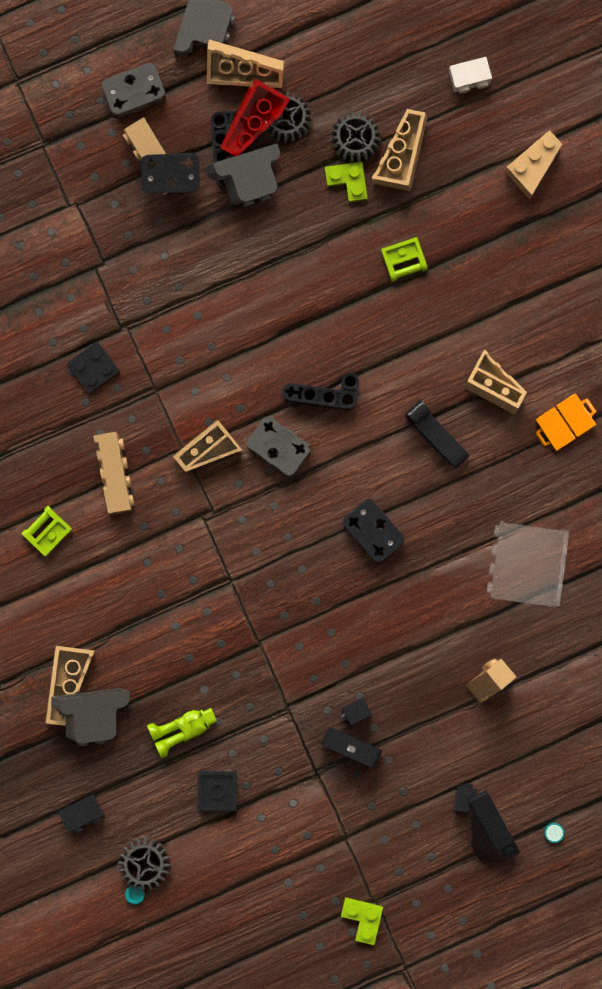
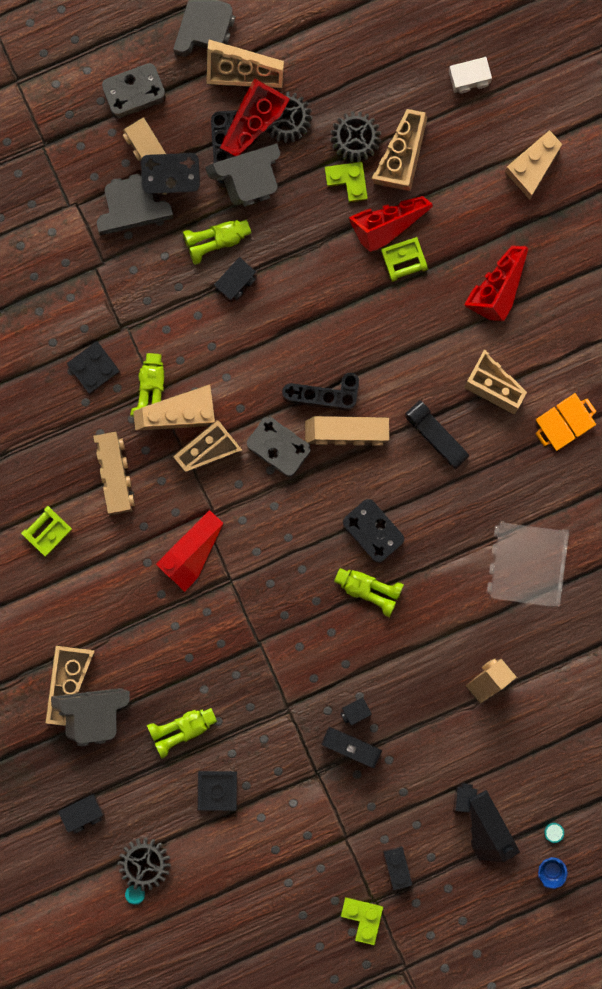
none -> dark grey brick [97,174,174,236]
none -> lime piece [130,353,164,417]
none -> tan wedge [133,385,215,431]
none -> red wedge [156,510,224,592]
none -> lime piece [182,220,252,265]
none -> black brick [214,257,257,303]
none -> tan wedge [305,416,389,446]
none -> lime piece [334,568,404,617]
none -> red wedge [349,196,433,252]
none -> black brick [383,846,412,890]
none -> red wedge [464,246,528,321]
none -> blue hair [538,857,568,889]

